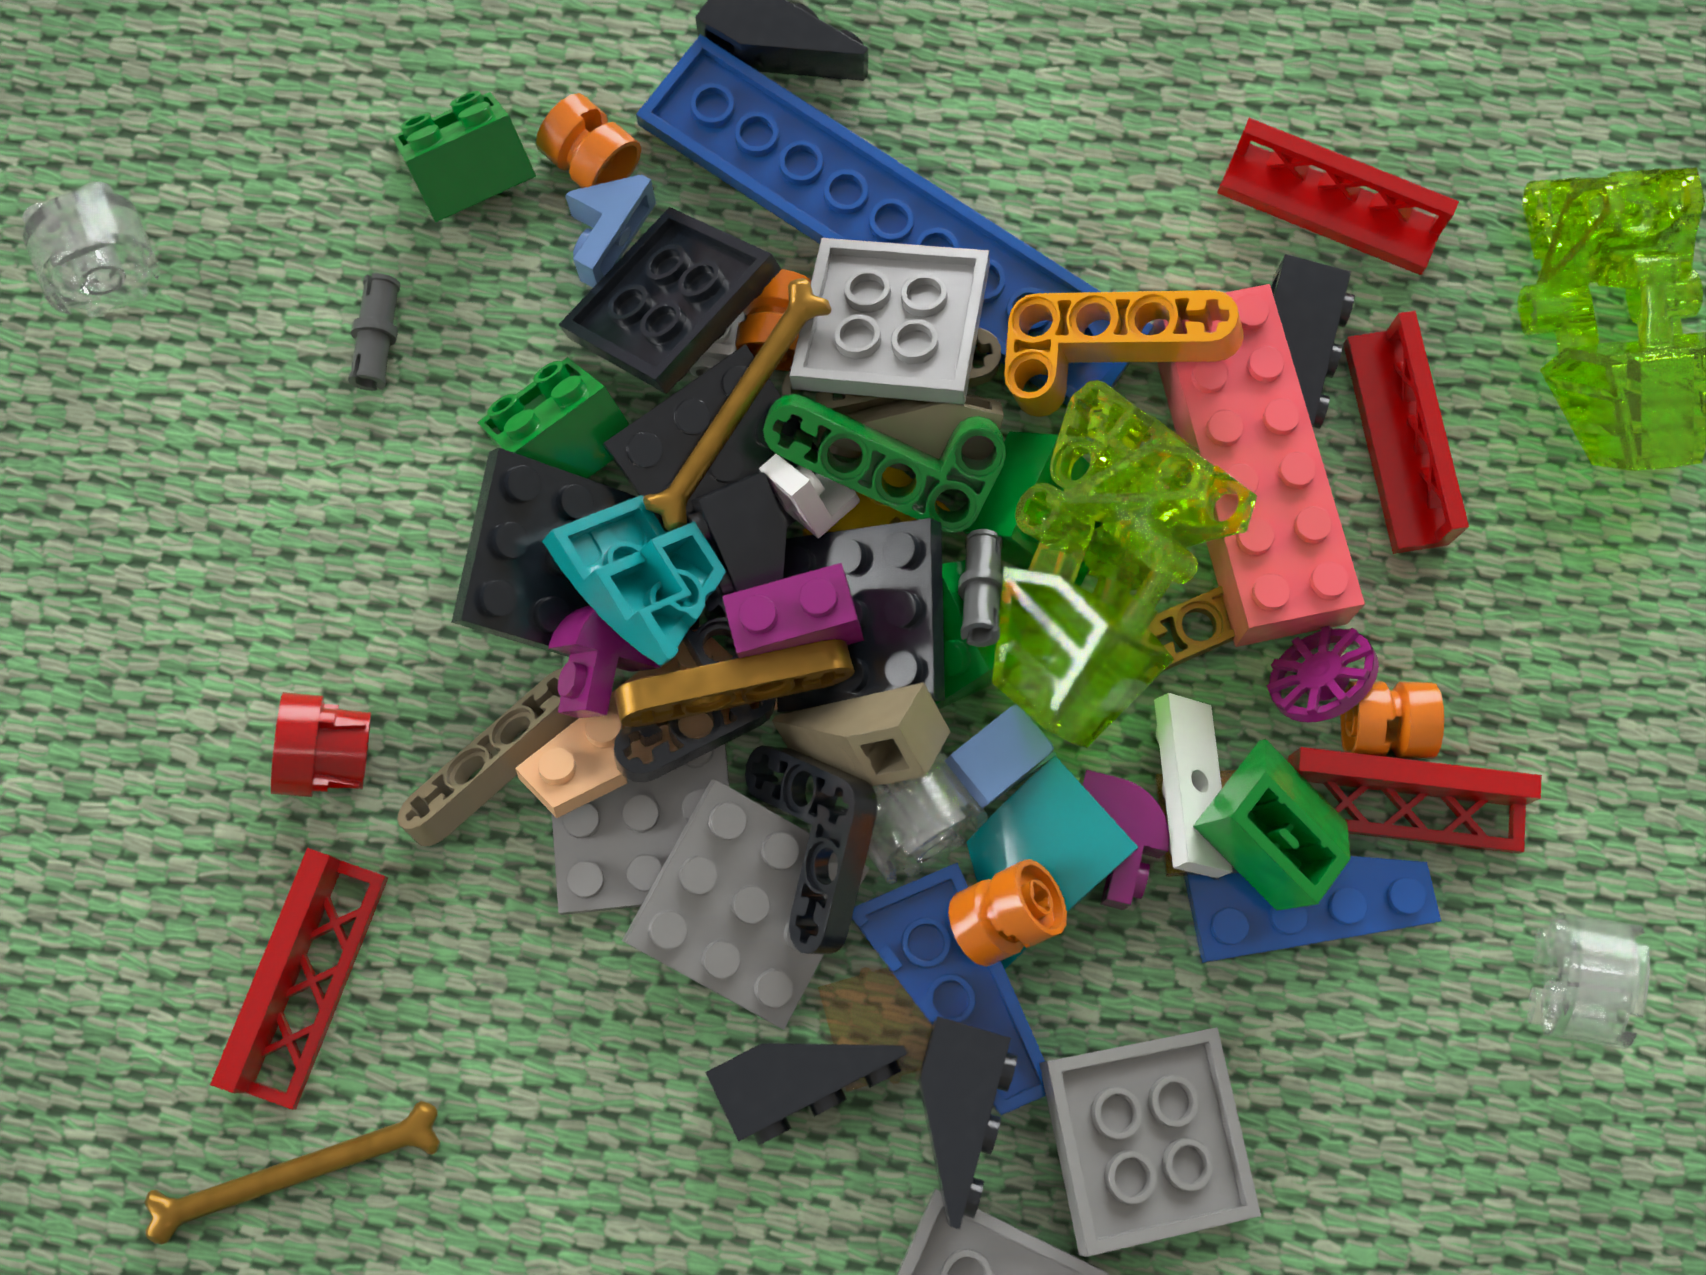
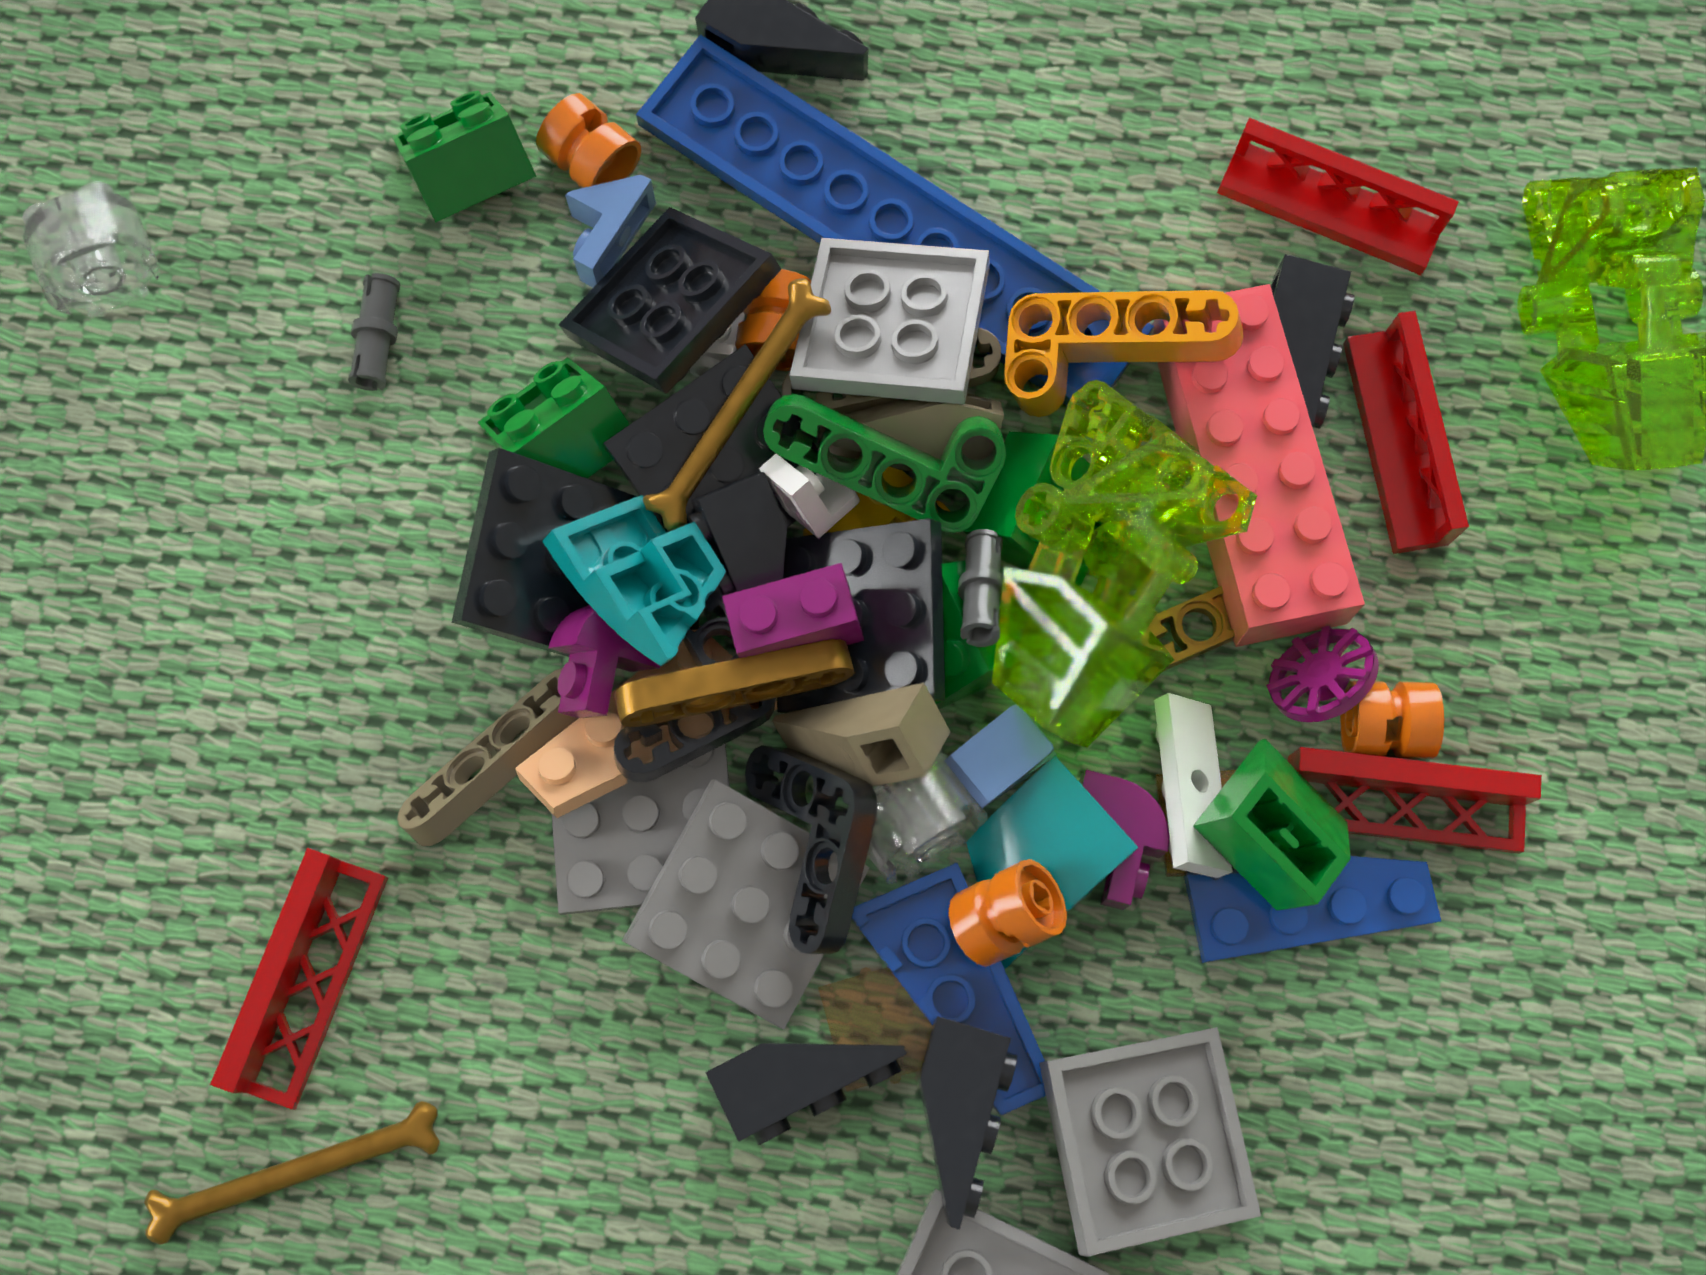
red piece [271,692,371,797] -> none
clear brick [1527,912,1650,1049] -> none

